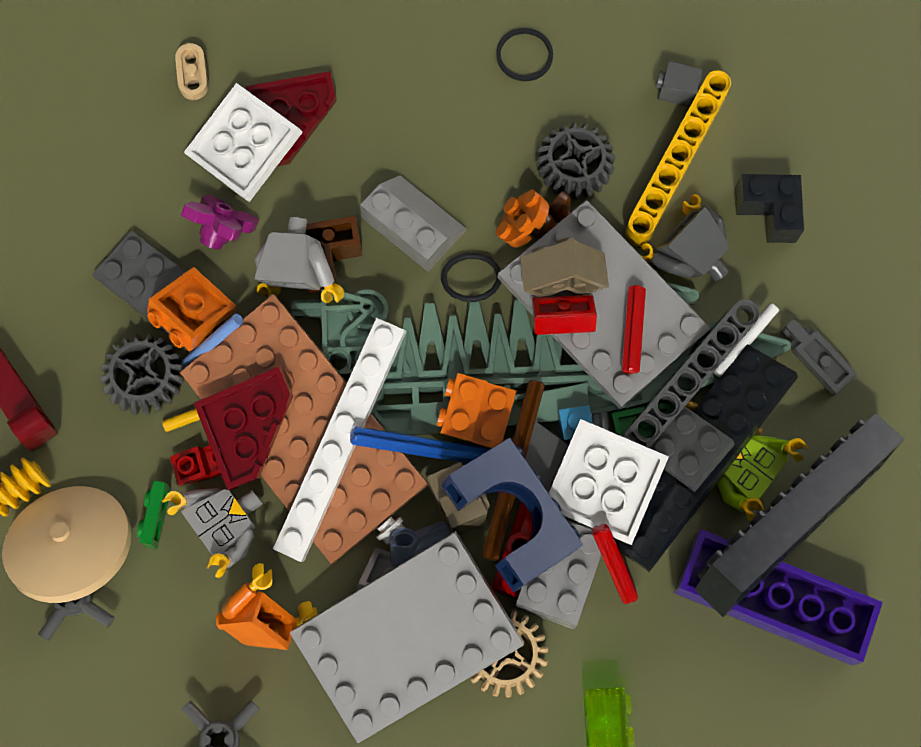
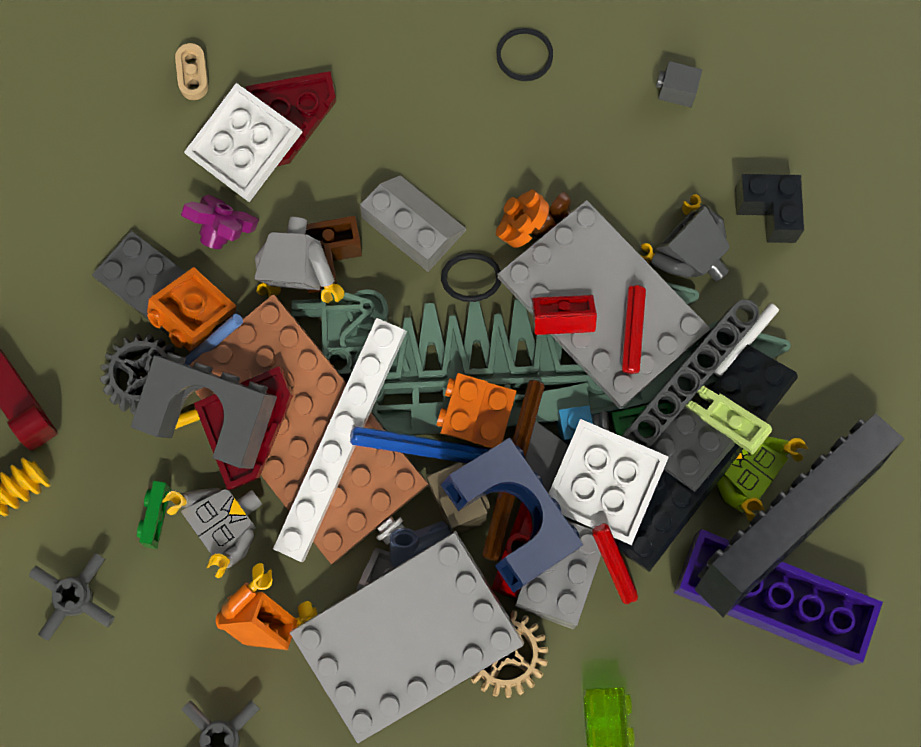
tan dish [2,486,132,603] -> none
red slope [170,445,221,486] -> none
dark tan brick [520,238,609,297] -> none
dark grey gear [536,121,615,200] -> none
yellow beam [625,70,731,247] -> none
dark grey hinge [781,319,857,396] -> none
none -> dark grey arch [131,352,277,469]
none -> yellowish green hinge [685,386,772,455]

